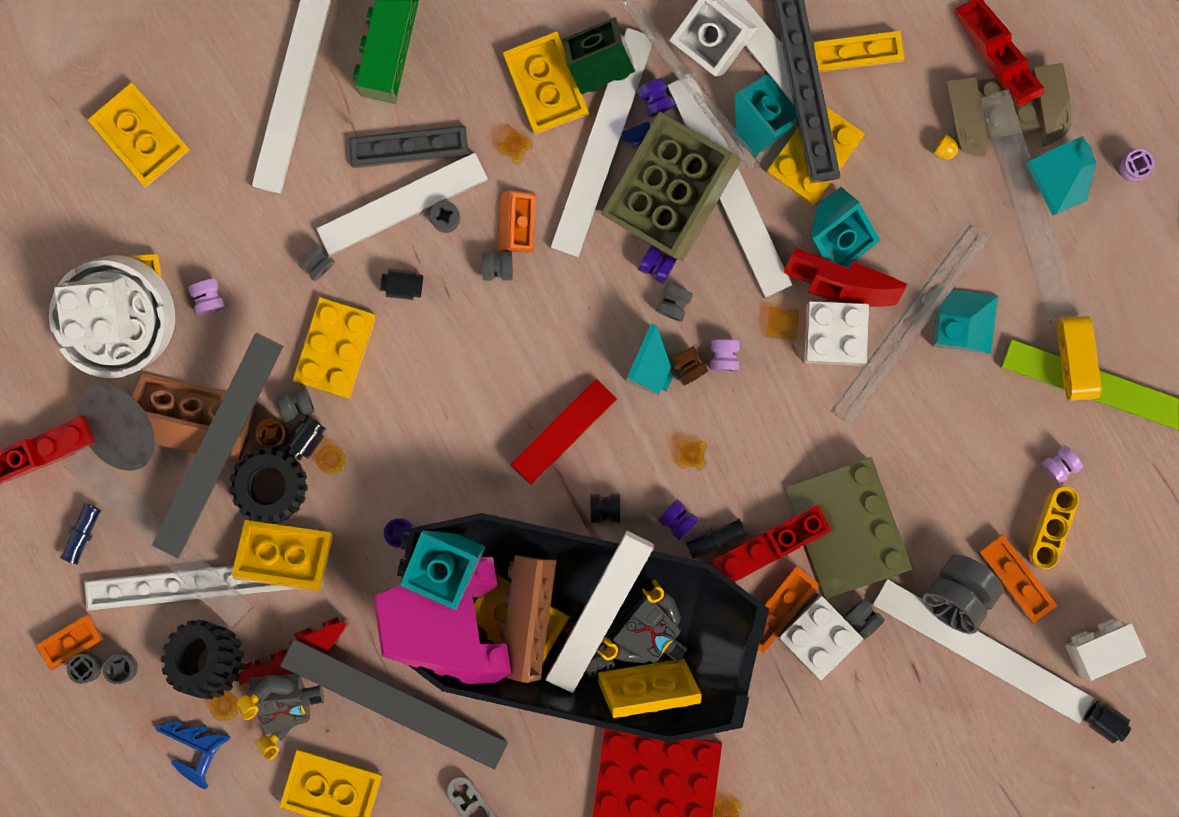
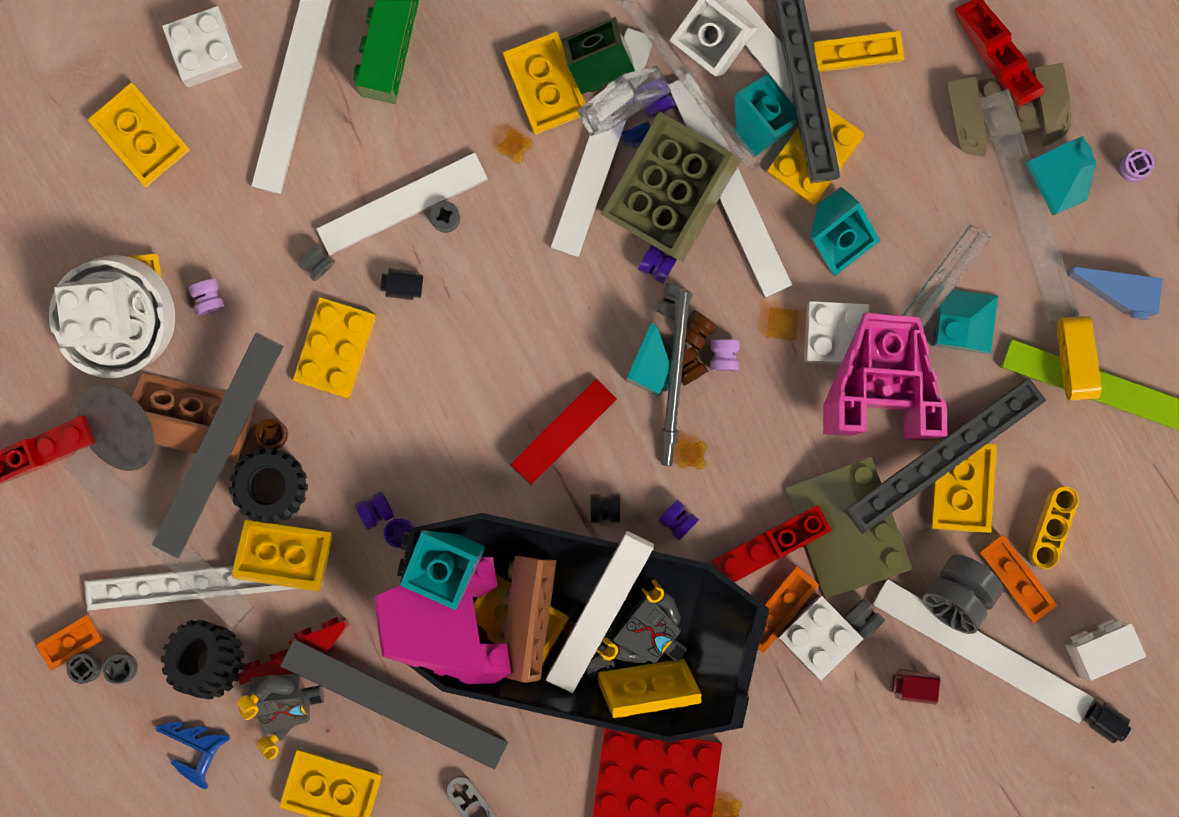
dark blue pin [60,503,102,565] -> none
clear yellow plate [210,691,239,722] -> none
dark grey wheel [276,385,314,422] -> none
black brick [284,415,326,461] -> none
clear yellow plate [317,445,347,475] -> none
dark grey tile [349,125,469,168] -> none
dark grey wheel [482,251,513,281] -> none
orange slope [498,191,536,253] -> none
black pin [686,518,748,560] -> none
red slope [783,247,907,307] -> none
yellow hinge [933,134,958,160] -> none
lavender wheel [1041,445,1083,486] -> none
none -> white brick [162,6,243,88]
none -> dark purple wheel [355,491,394,530]
none -> clear slope [577,65,672,136]
none -> dark grey bar [660,290,690,466]
none -> reddish brown wheel [685,310,717,351]
none -> dark pink wedge [823,313,947,441]
none -> dark grey tile [844,377,1047,534]
none -> dark red brick [890,669,941,705]
none -> yellow plate [931,440,997,533]
none -> medium blue slope [1068,267,1163,320]

